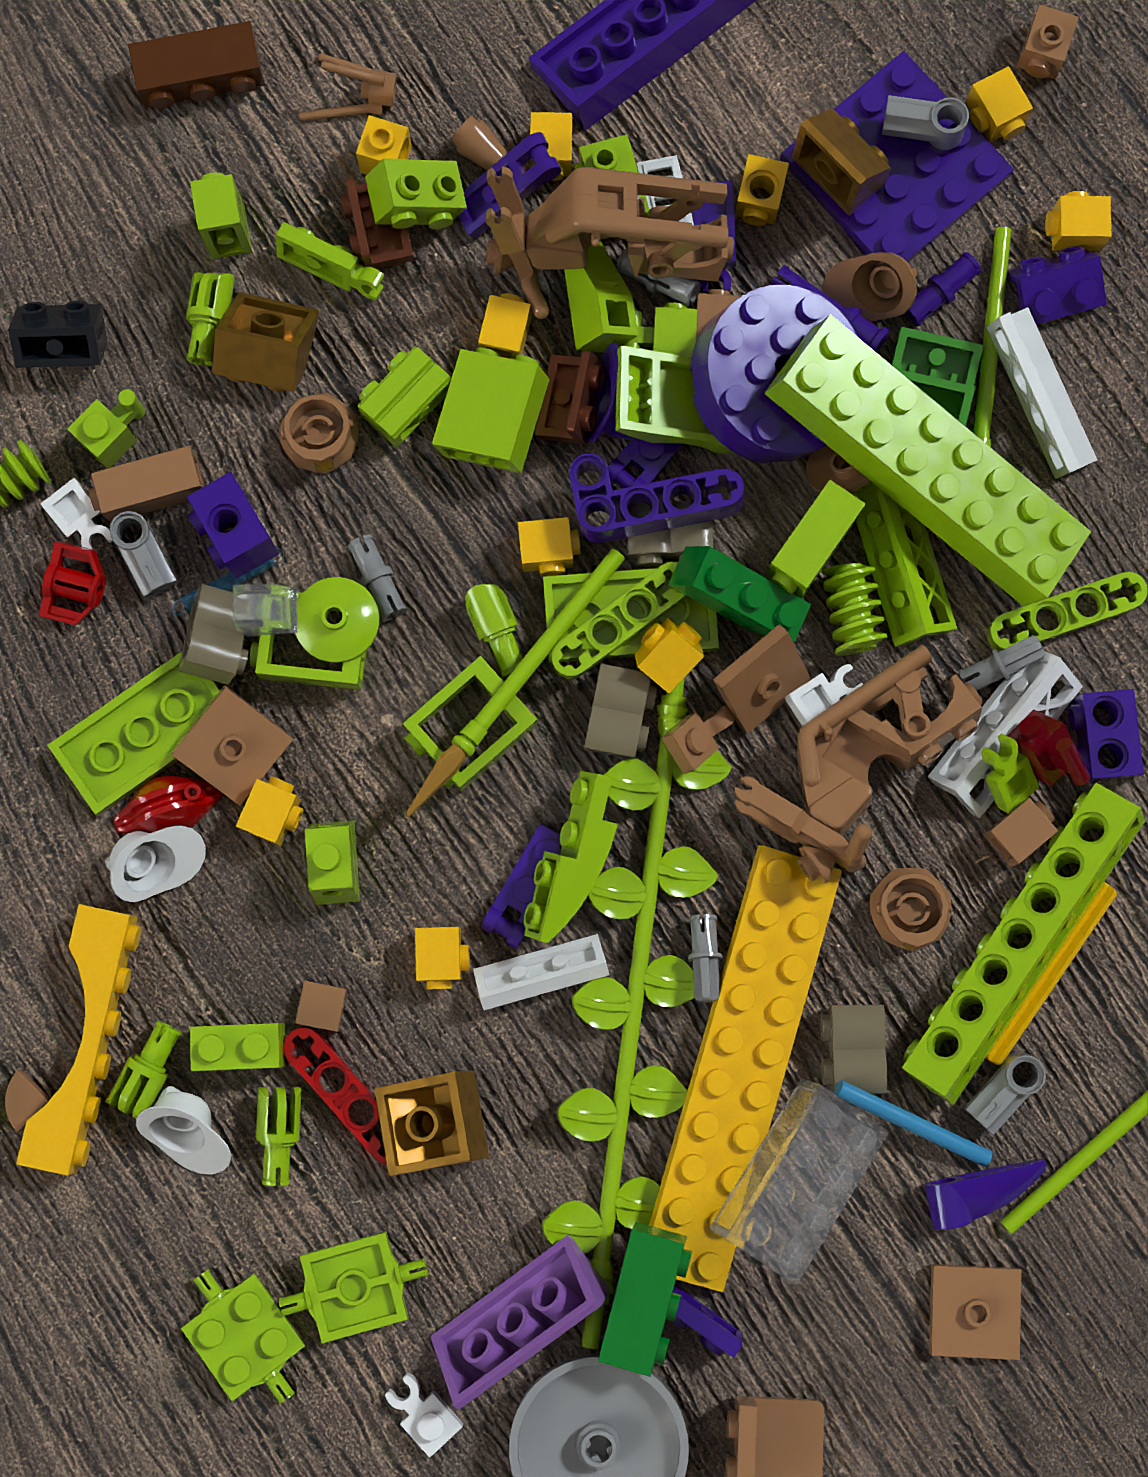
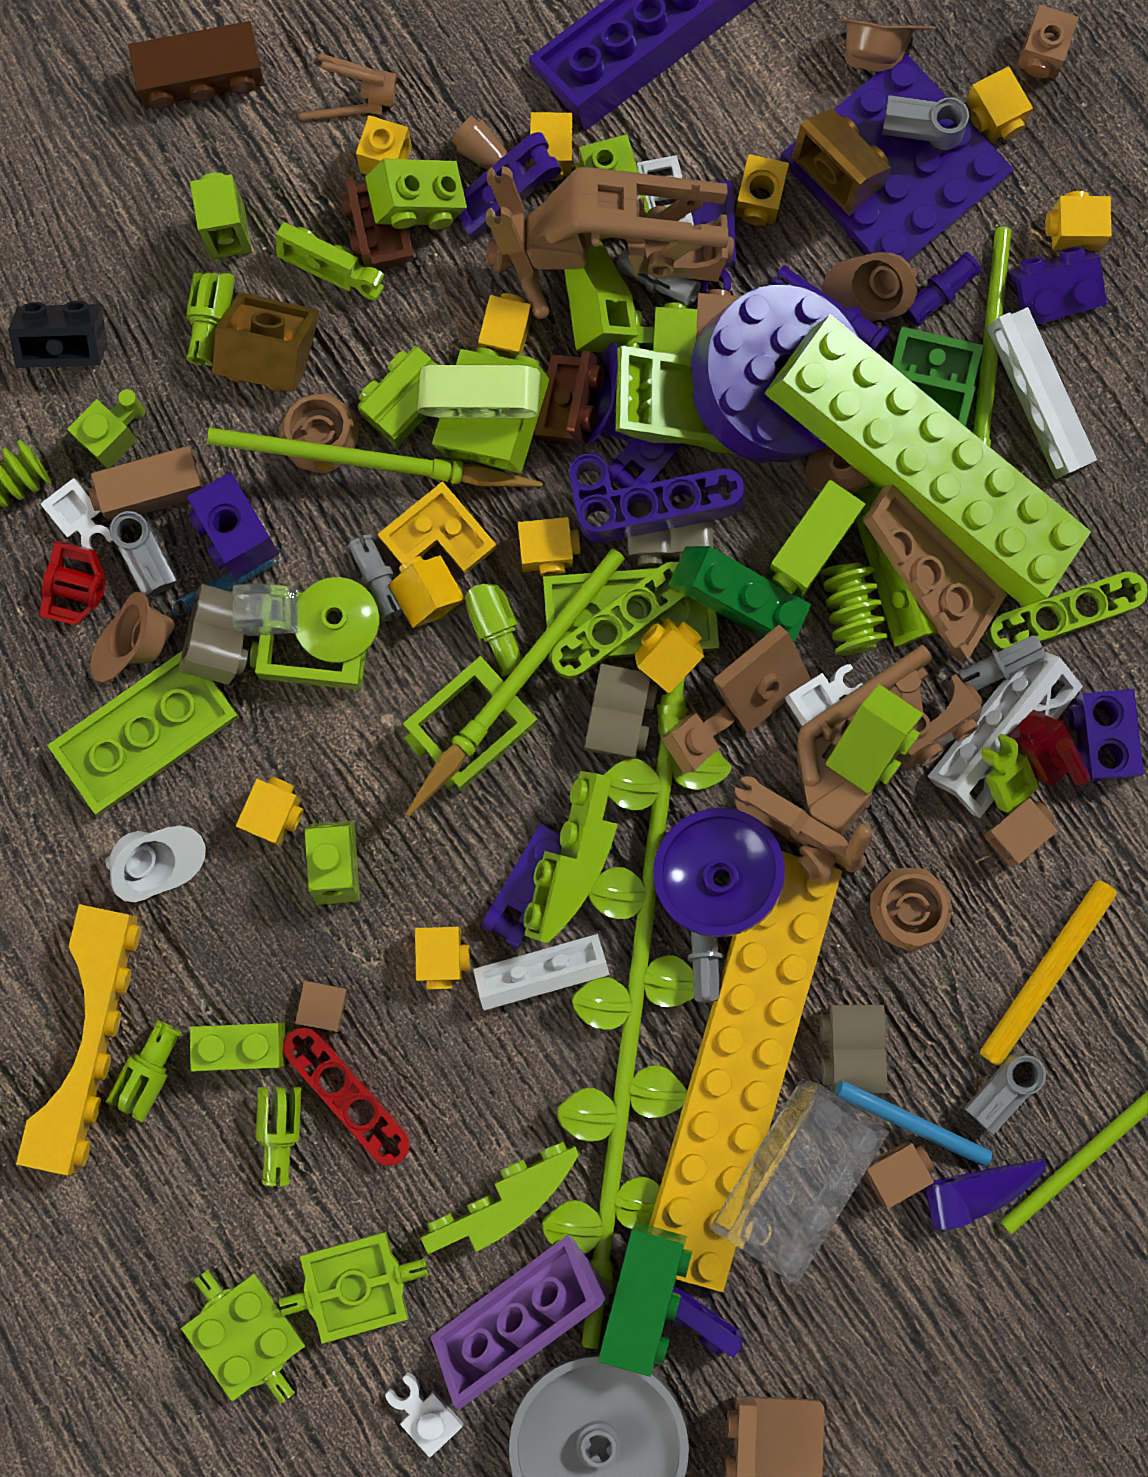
medium nougat tile [5,1070,51,1133] -> none
red hat [113,775,224,834] -> none
white piece [136,1086,231,1174] -> none
medium nougat plate [171,685,293,806] -> none
pearl gold slope [375,1071,490,1176] -> none
lime brick [902,783,1145,1105] -> none
medium nougat plate [929,1264,1022,1360] -> none
none -> medium nougat piece [90,592,175,683]
none -> lime piece [206,427,543,487]
none -> yellow plate [377,481,497,575]
none -> yellow brick [388,555,465,628]
none -> yellowish green beam [417,365,541,418]
none -> lime slope [421,1141,579,1254]
none -> dark purple dish [653,808,785,937]
none -> lime brick [825,684,923,794]
none -> medium nougat piece [837,19,936,72]
none -> medium nougat brick [861,1141,934,1209]
none -> medium nougat wing [862,484,1007,661]

